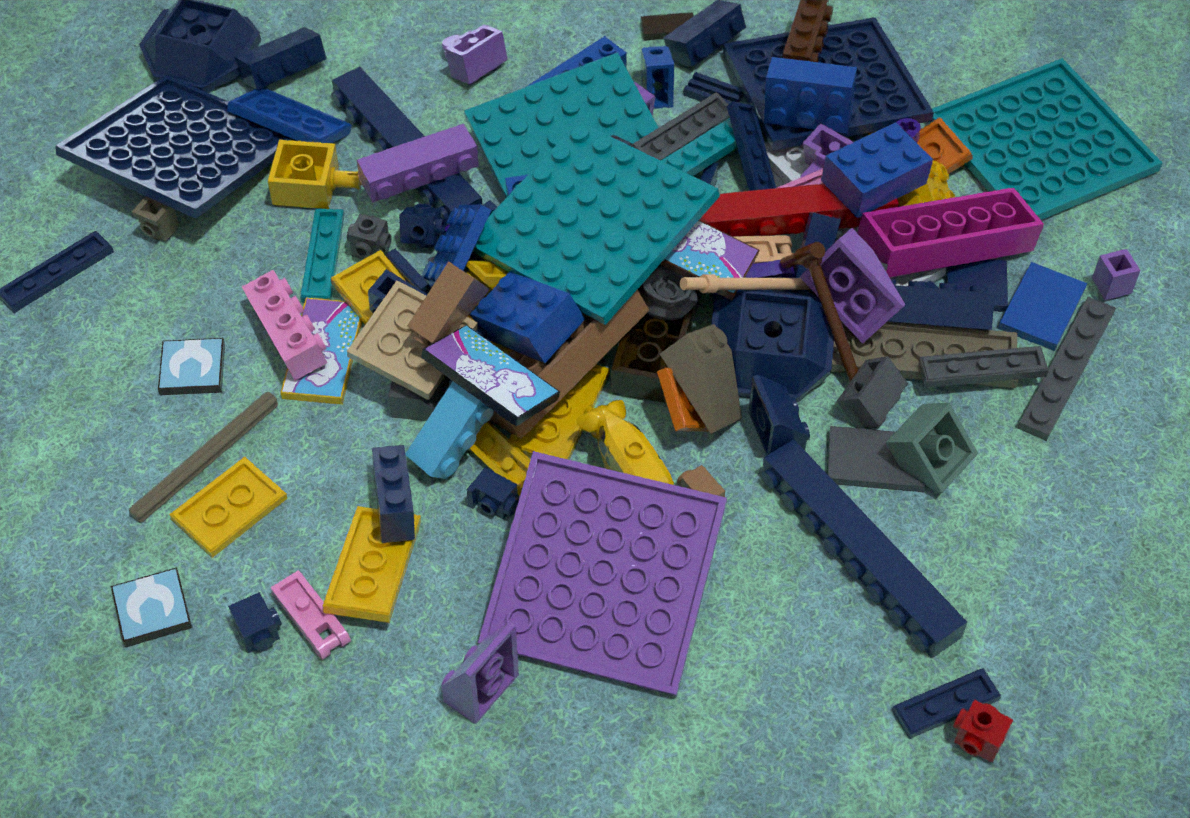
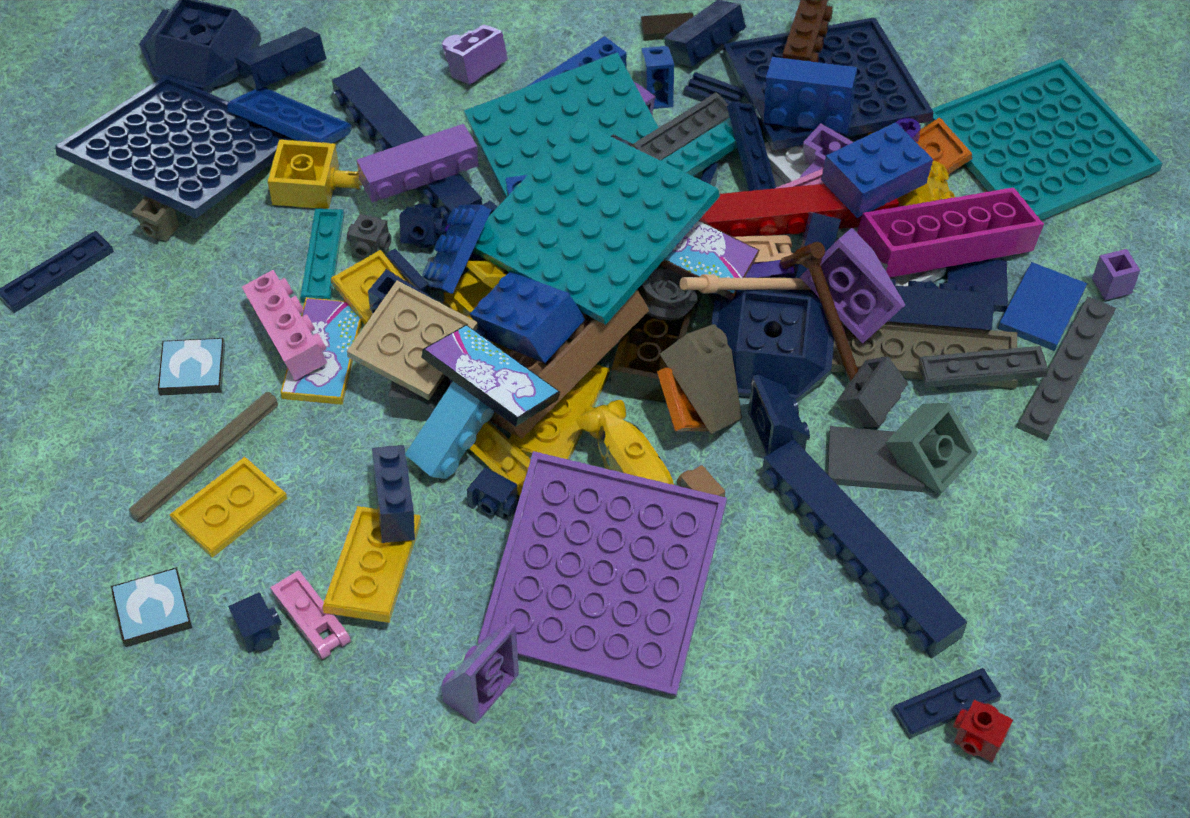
medium nougat slope [407,262,489,346] -> none

